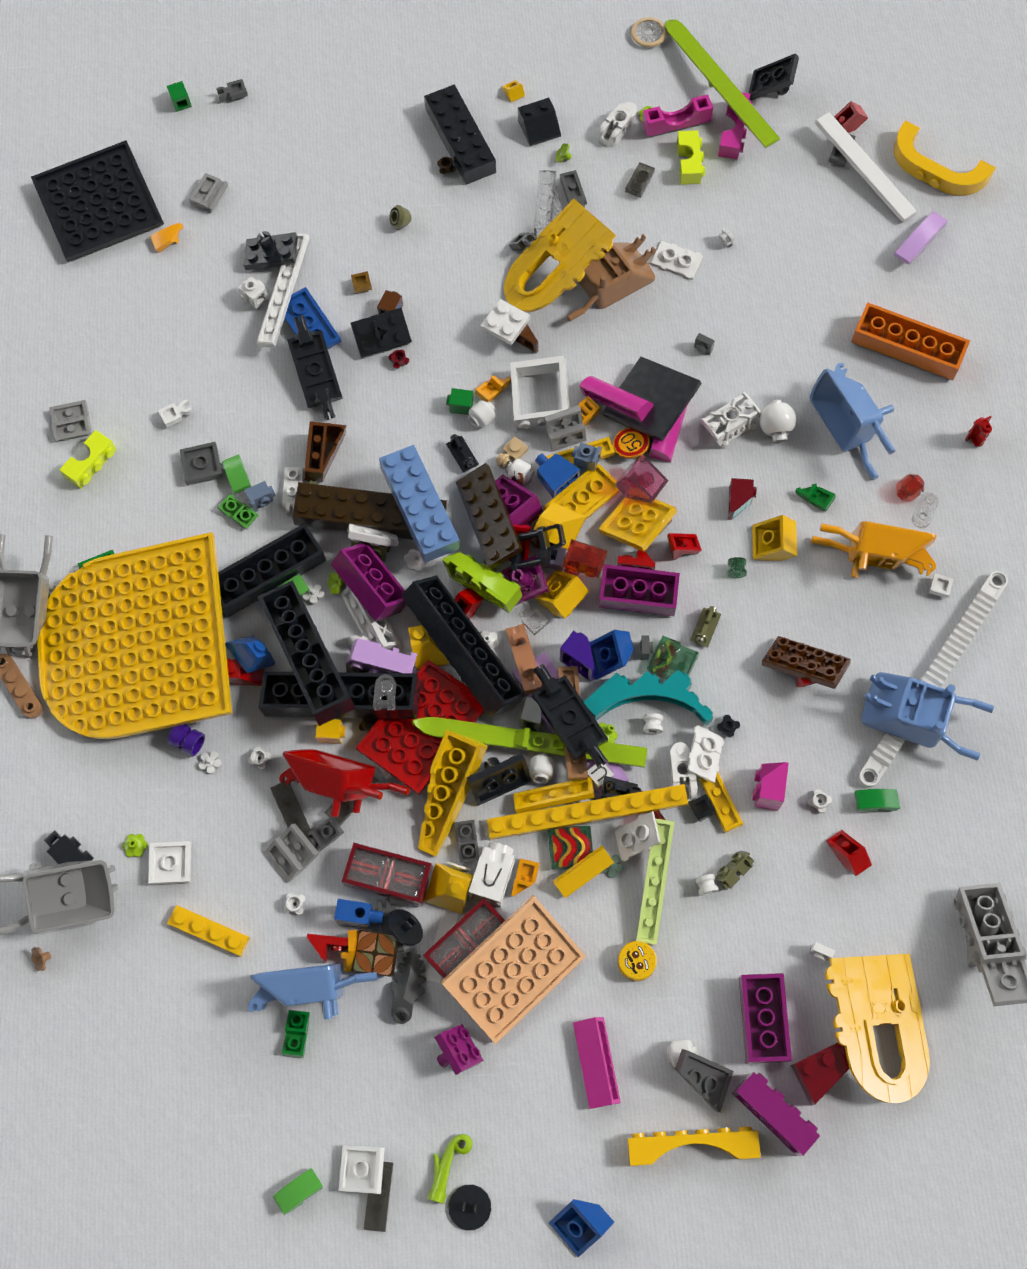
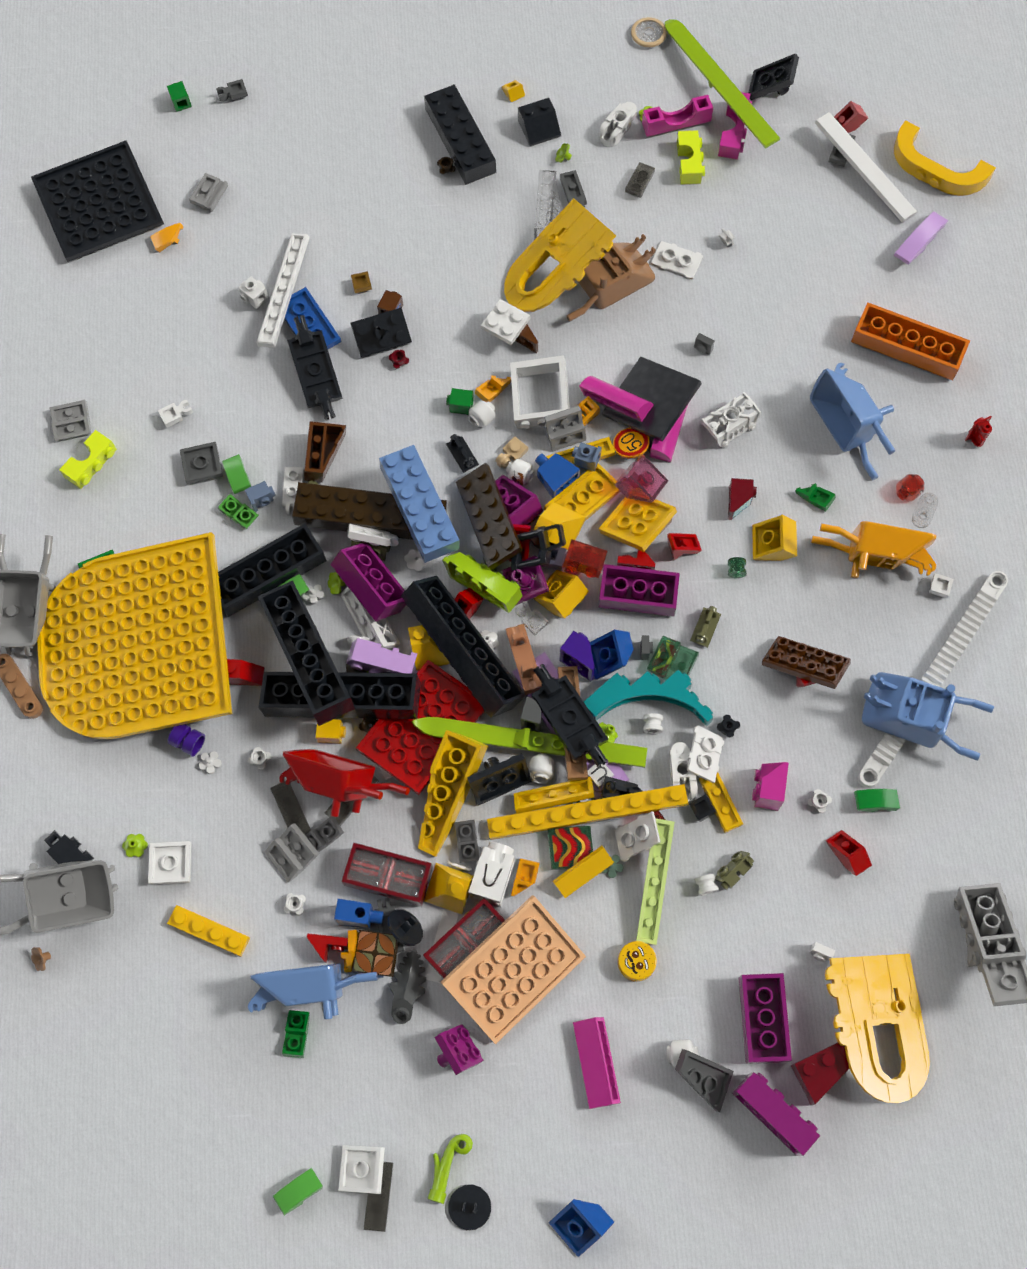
blue slope [225,635,275,673] -> none
black plate [243,231,298,270] -> none
clear plate [373,674,396,710] -> none
olive cone [389,205,411,229] -> none
dark grey plate [509,232,537,250] -> none
yellow arch [627,1126,761,1166] -> none
white brick [759,400,796,442] -> none

